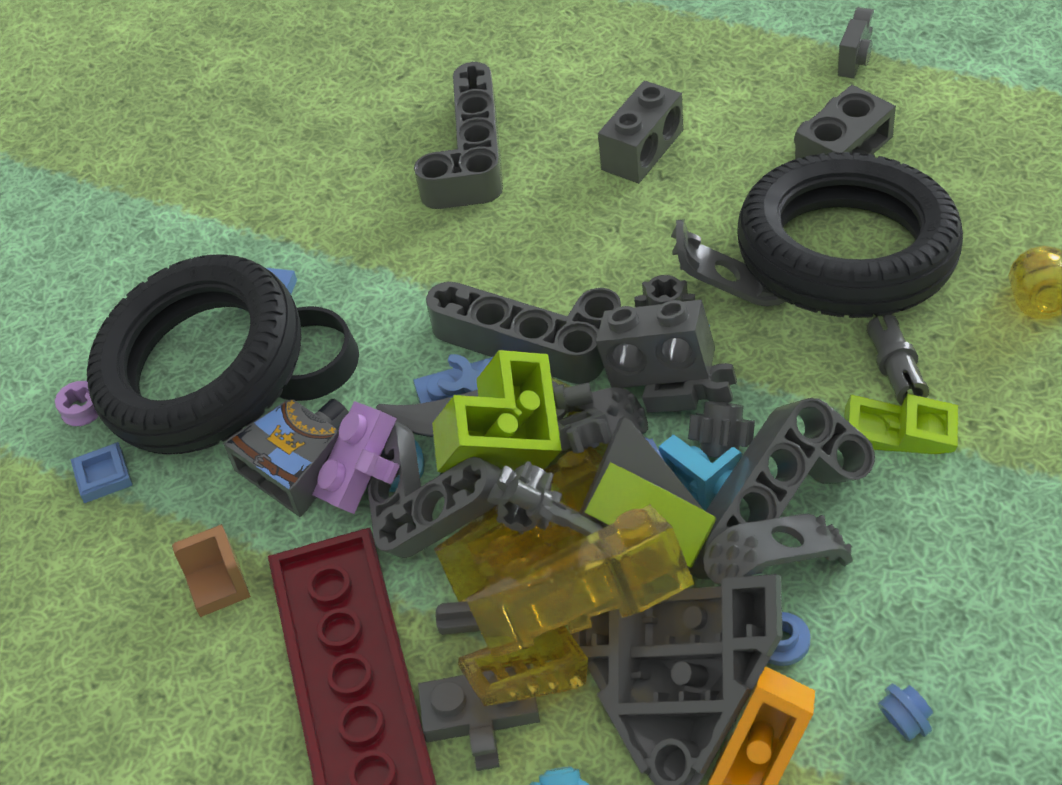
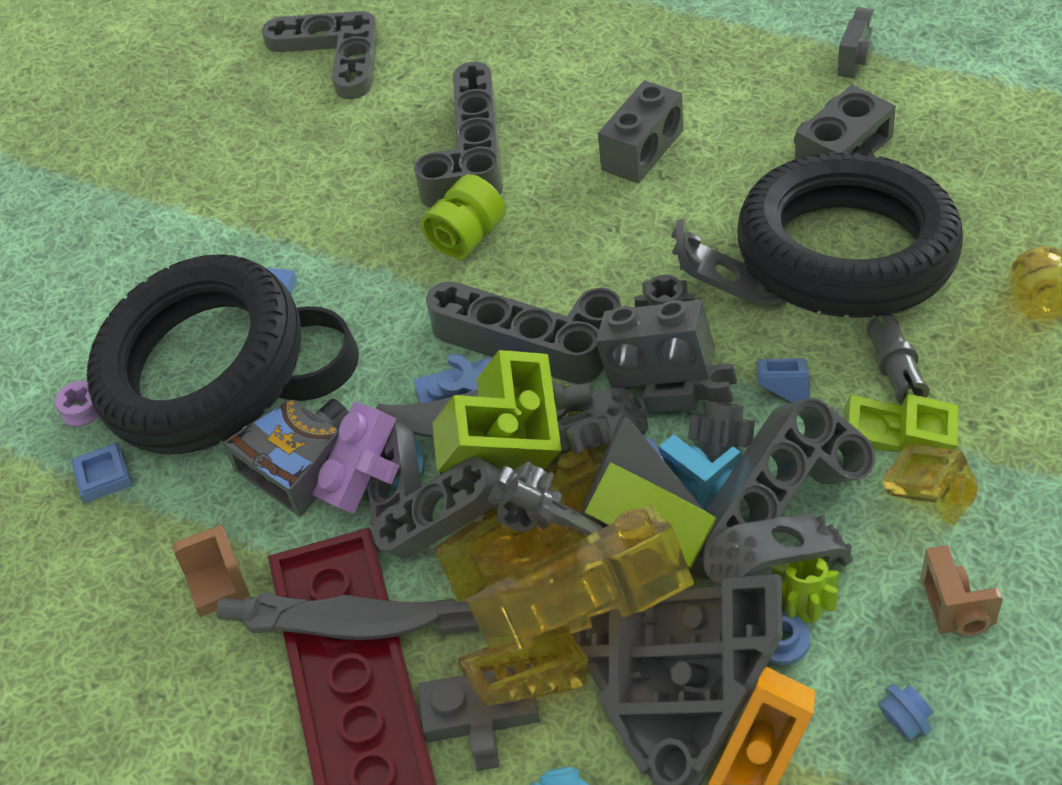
none -> dark grey sword [217,593,456,640]
none -> dark grey beam [262,11,378,99]
none -> lime wheel [420,174,506,260]
none -> medium blue slope [756,358,810,403]
none -> lime gear [772,557,839,623]
none -> clear yellow bracket [882,444,979,525]
none -> medium nougat bracket [920,545,1003,636]

